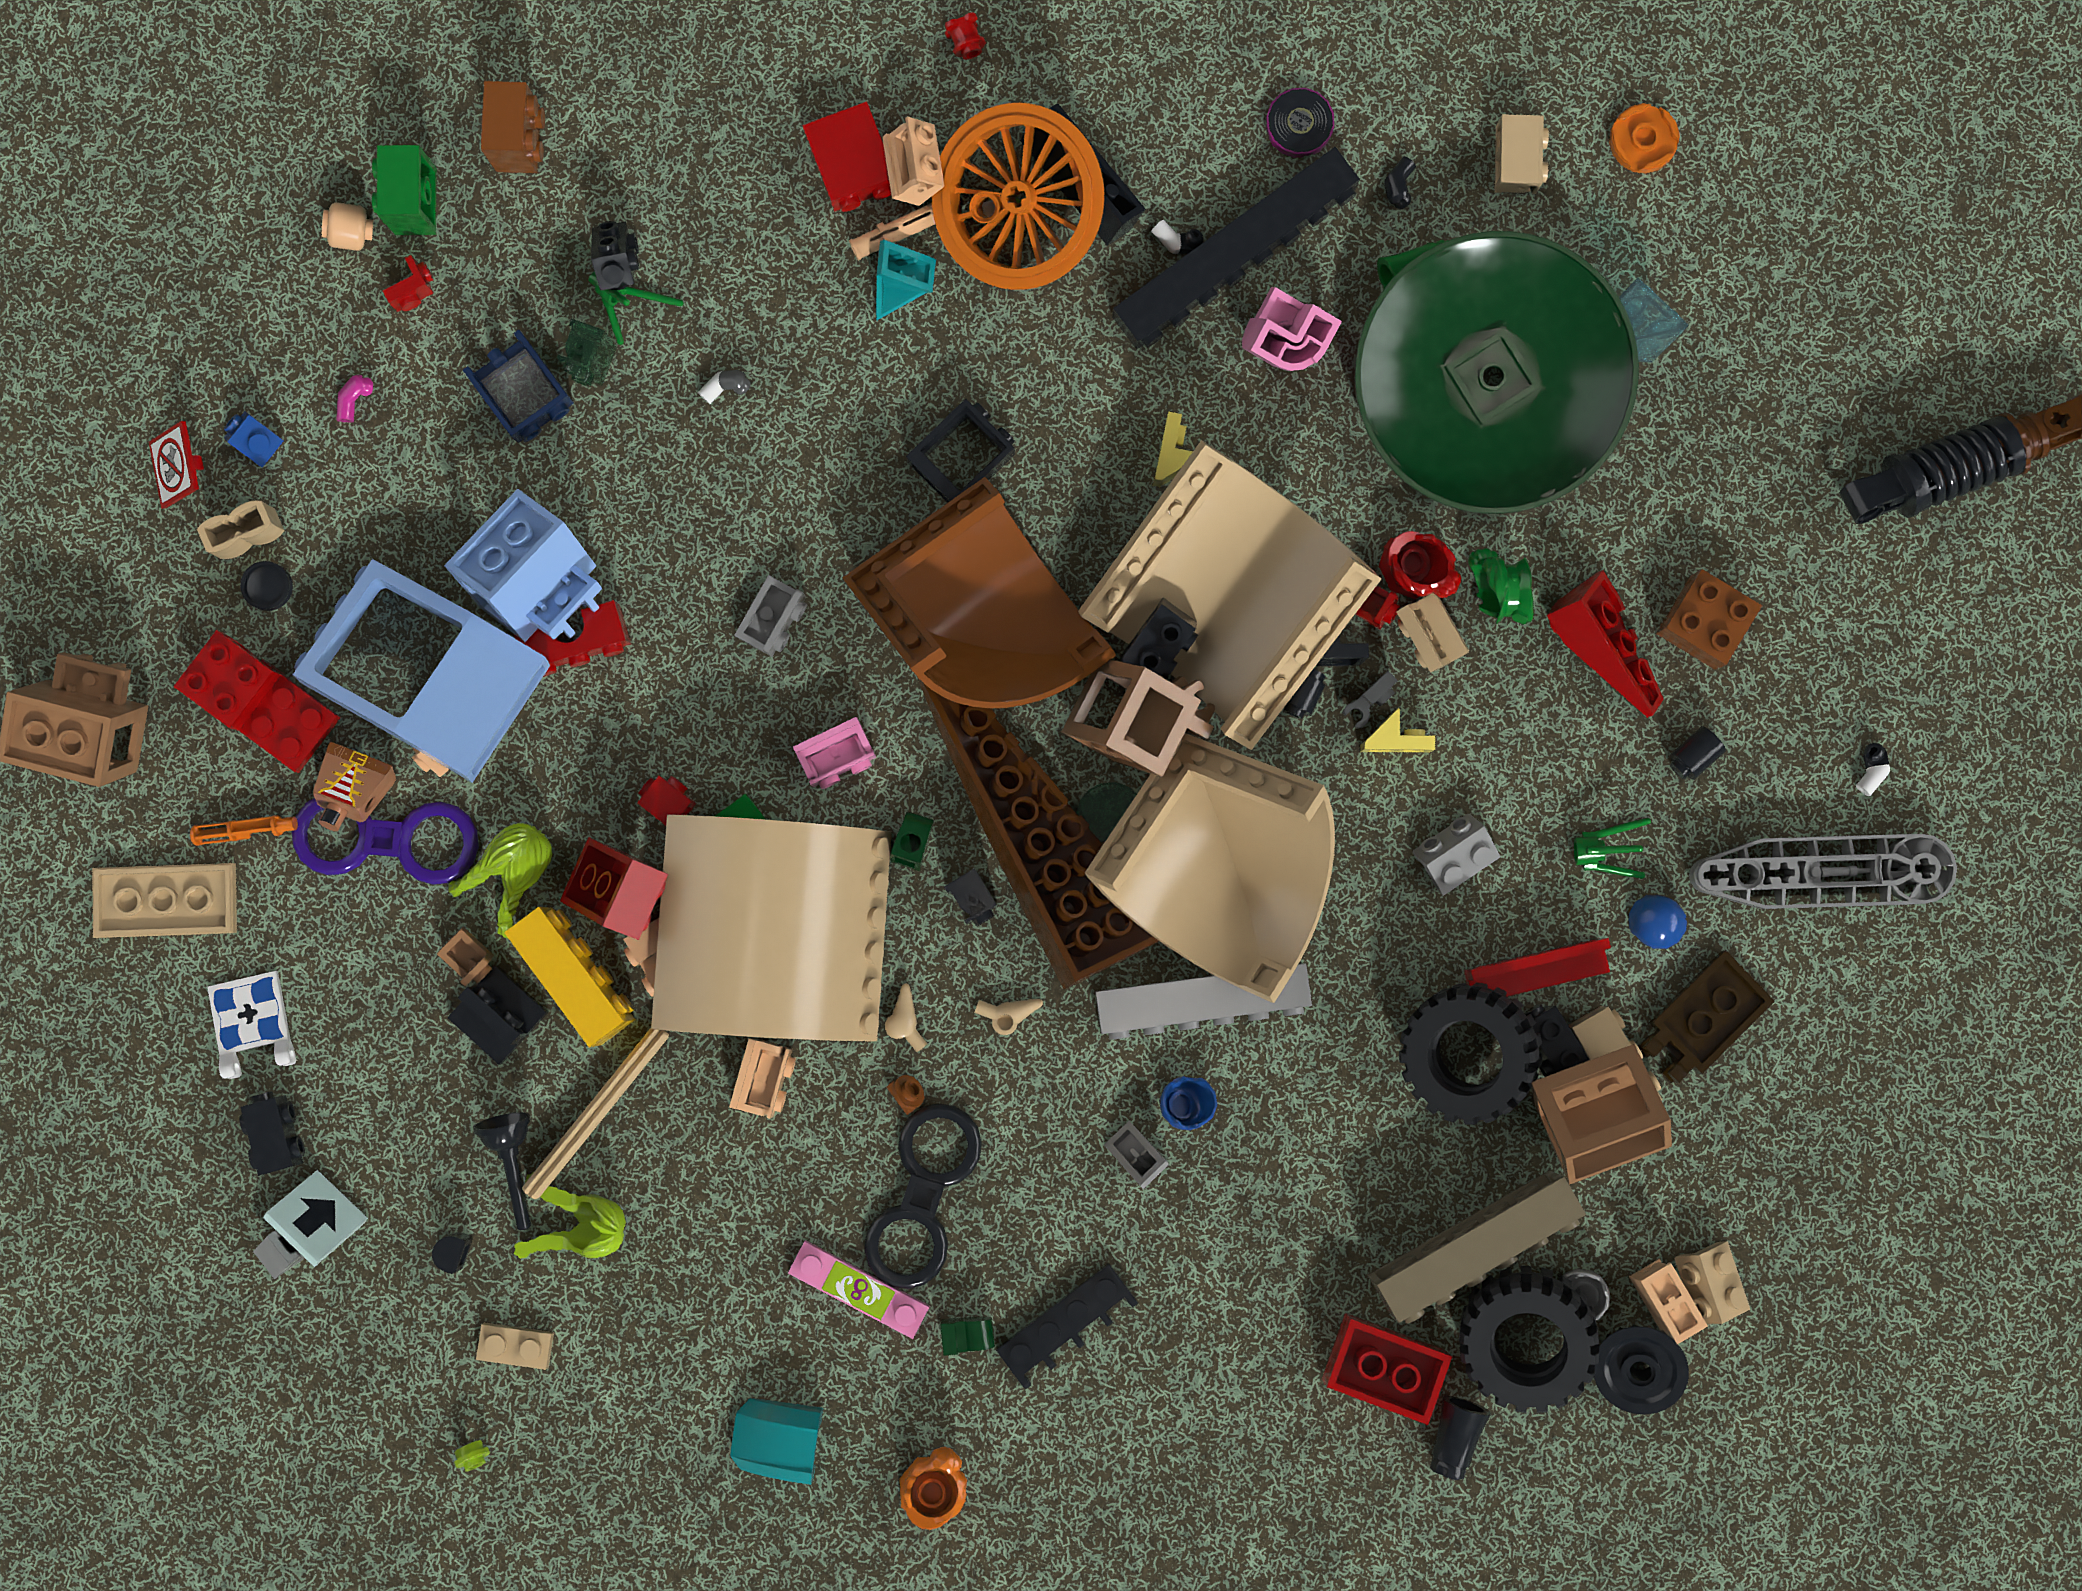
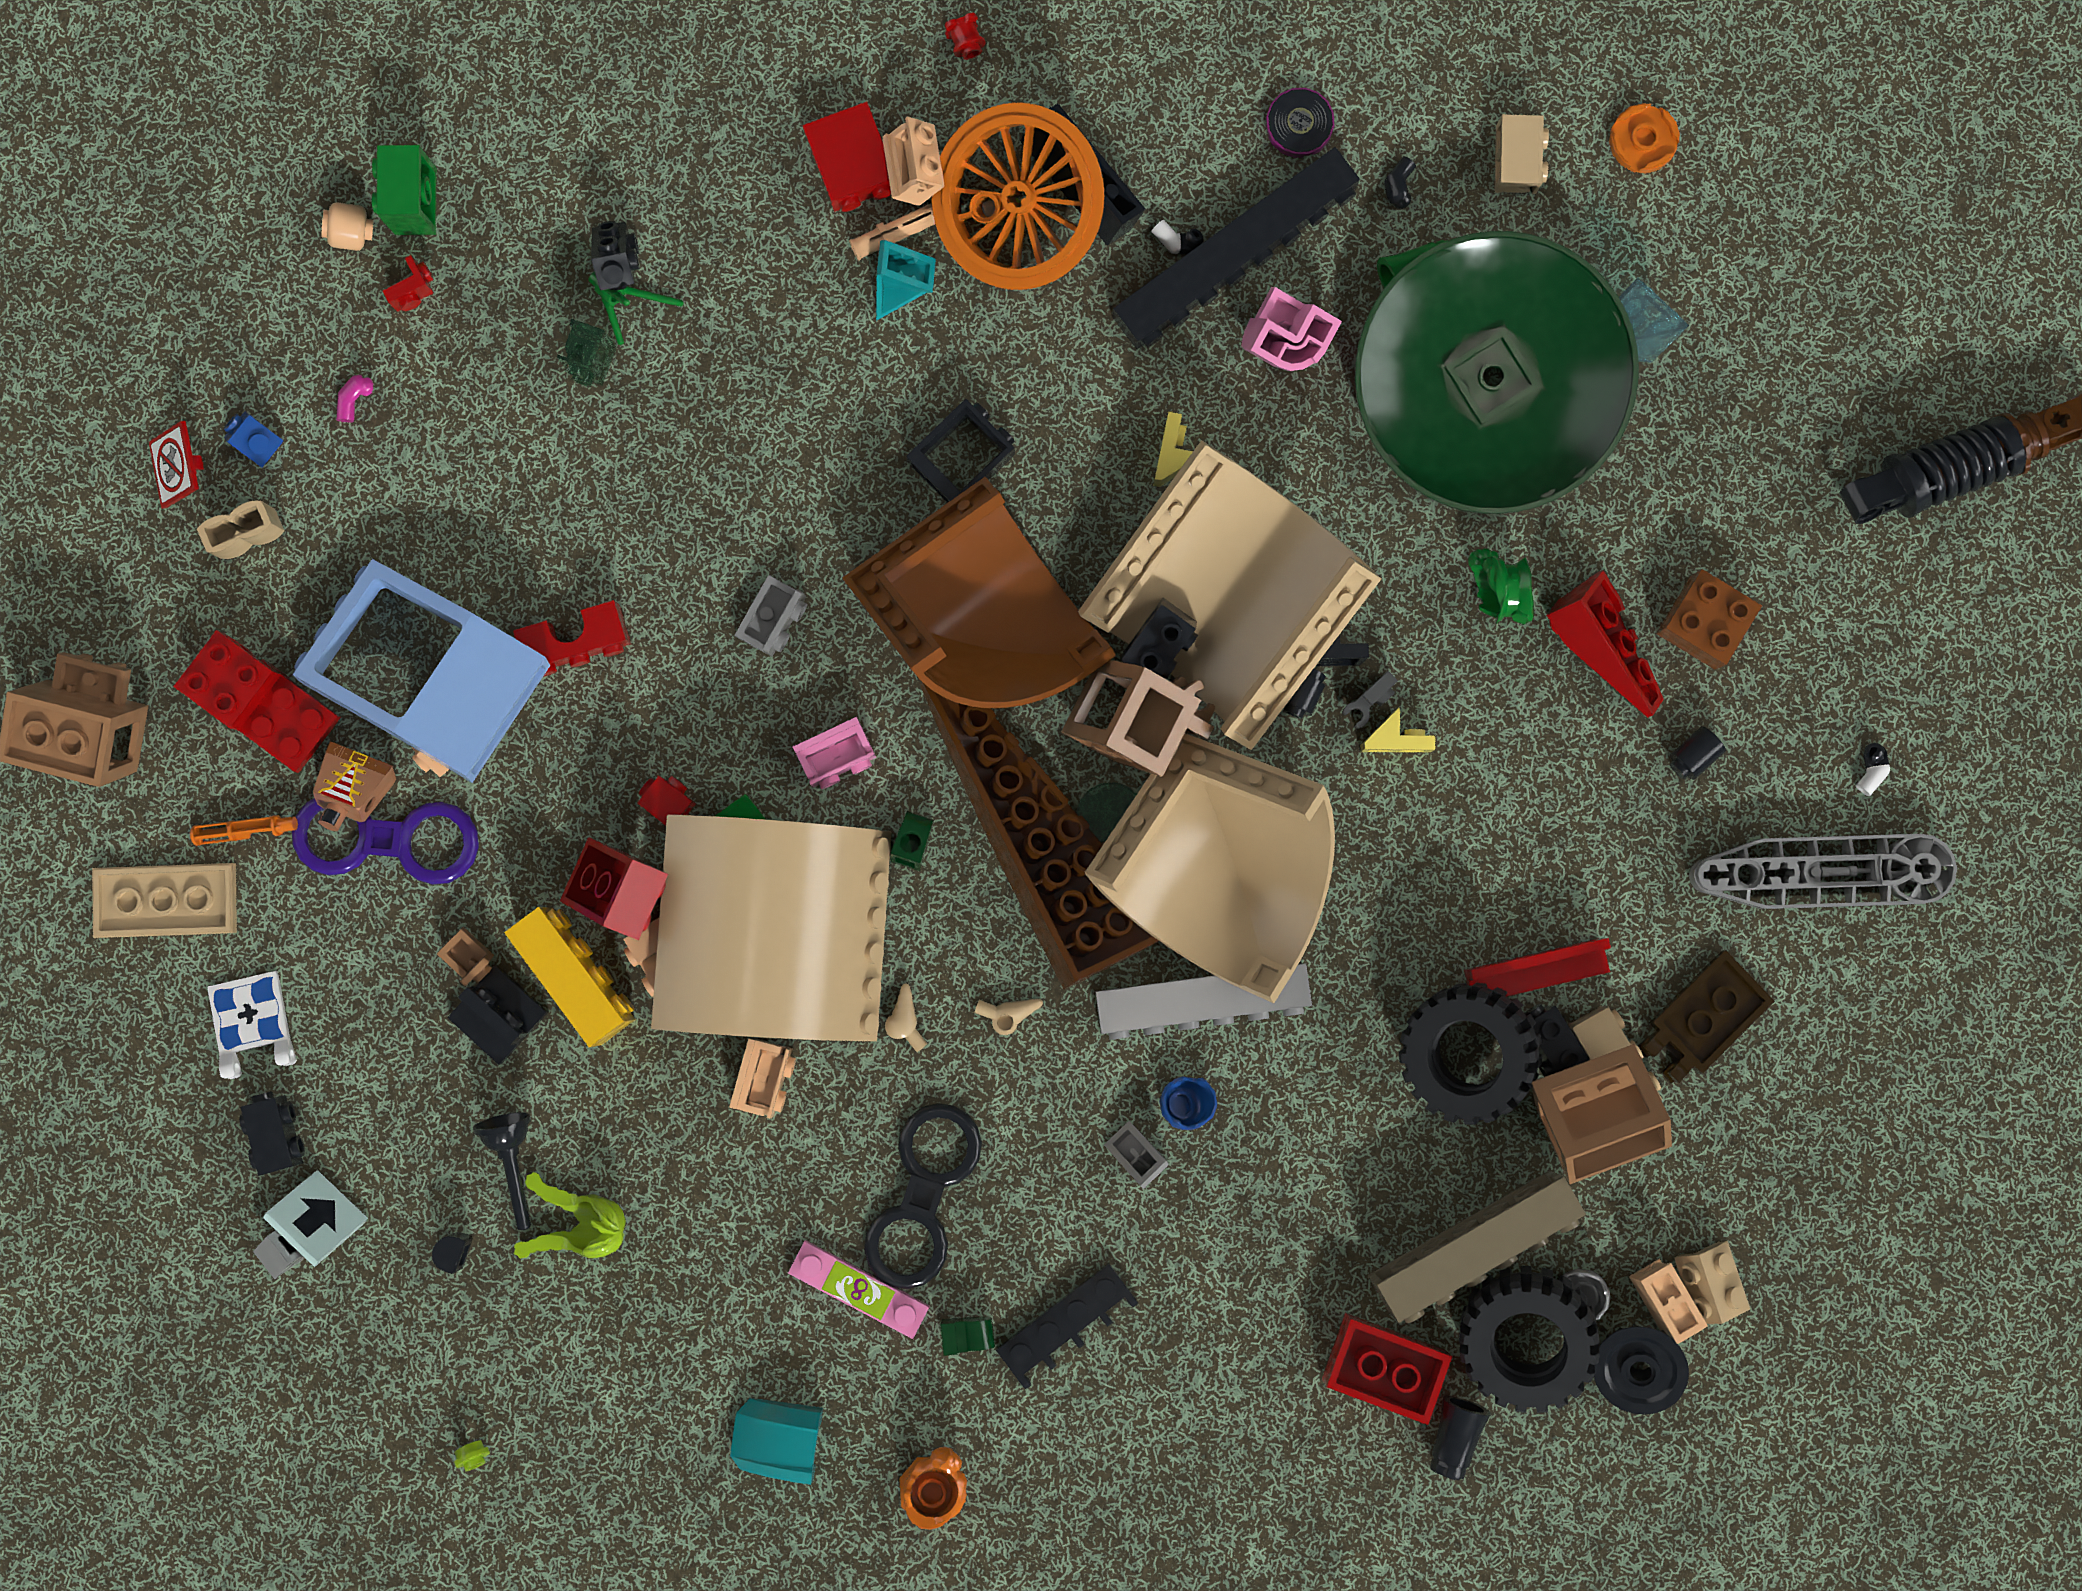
black piece [240,561,293,611] -> none
light blue piece [444,489,602,642] -> none
lime hair [448,823,552,939] -> none
window [463,330,574,443] -> none
tan plate [476,1322,554,1370] -> none
dark orange brick [481,81,545,173] -> none
tan axle [522,1028,669,1199] -> none
arm [698,370,751,404] -> none
dark orange plate [886,1075,924,1115] -> none
black hinge [944,868,998,927] -> none
red bracket [1355,586,1400,630] -> none
red piece [1378,531,1462,599] -> none
tan bracket [1396,593,1469,673] -> none
light grey bracket [1413,814,1501,896] -> none
green plant [1573,818,1651,879] -> none
blue hair [1629,895,1687,949] -> none

